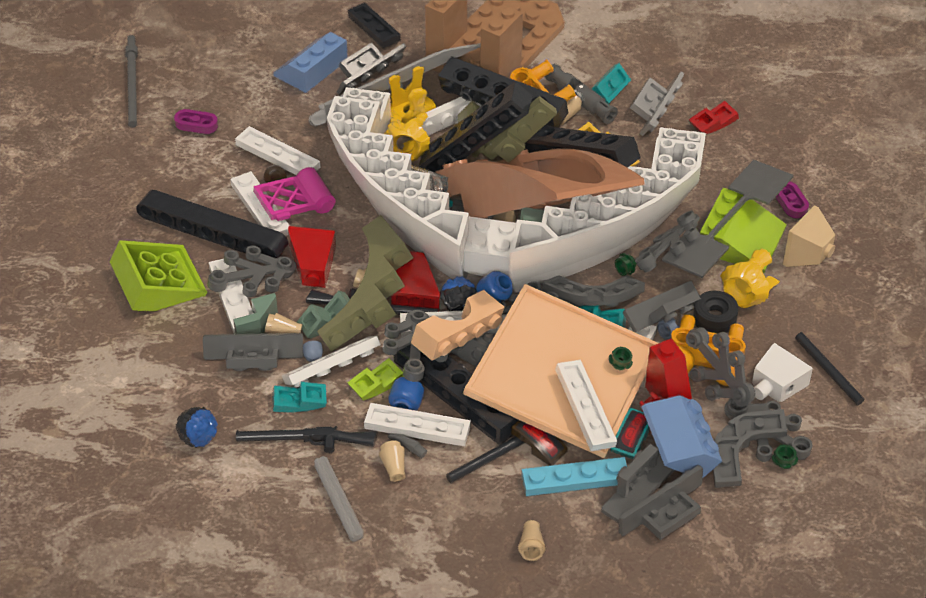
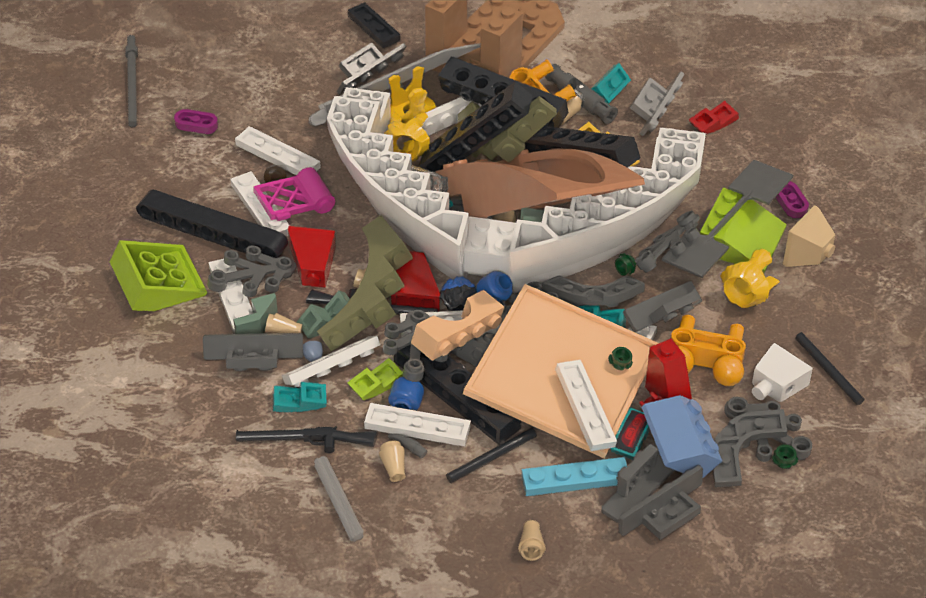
blue piece [176,407,218,448] -> none
medium blue slope [273,32,348,93] -> none
slope [511,420,568,466] -> none
sand blue hinge [657,319,679,339] -> none
dark grey plant [686,327,755,407] -> none
black tyre [693,290,738,333] -> none

